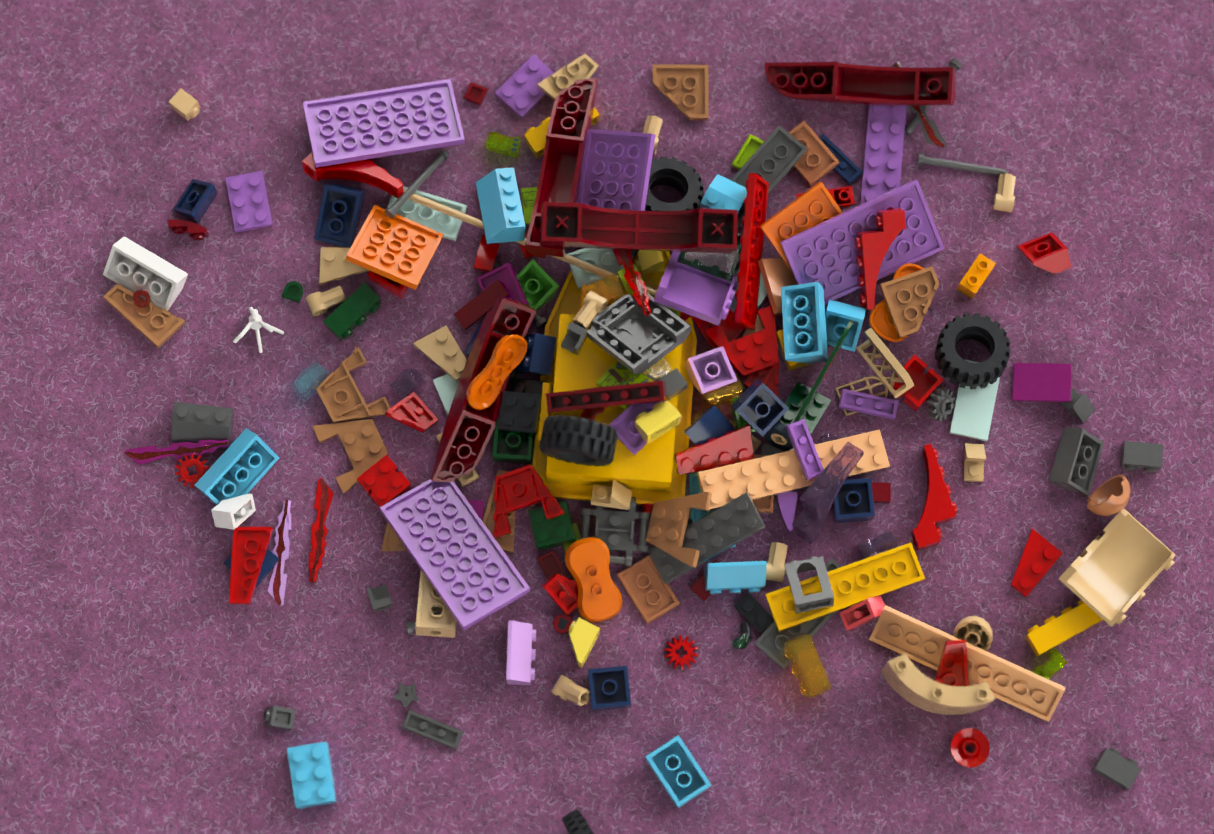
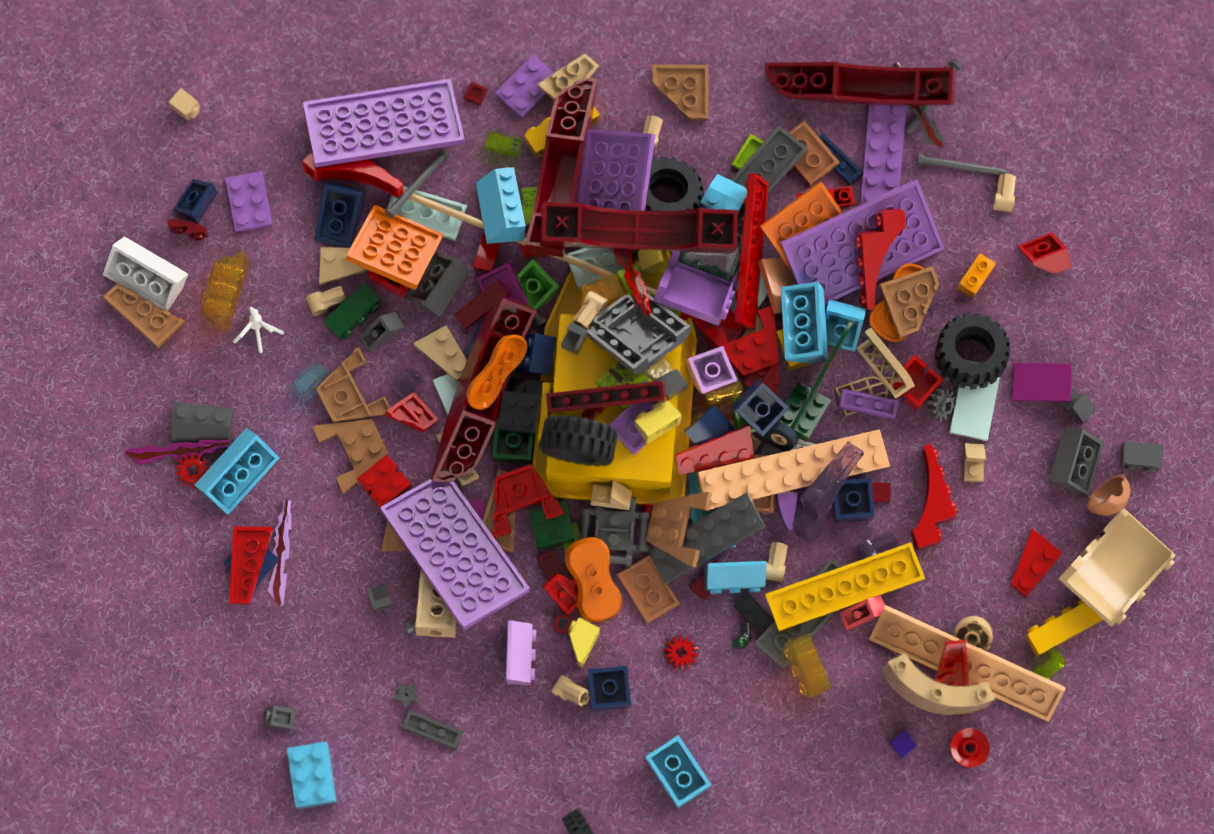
clear red axle [133,289,151,308] -> none
white slope [211,494,256,530] -> none
dark green tile [281,281,304,303] -> none
red sword [309,478,334,583] -> none
medium lavender tile [785,419,825,480] -> none
panel [785,556,834,614] -> none
dark grey brick [1092,748,1141,791] -> none
none -> clear yellow windscreen [200,251,250,333]
none -> dark grey slope [359,312,405,352]
none -> dark grey slope [404,252,471,317]
none -> dark purple tile [889,730,917,759]

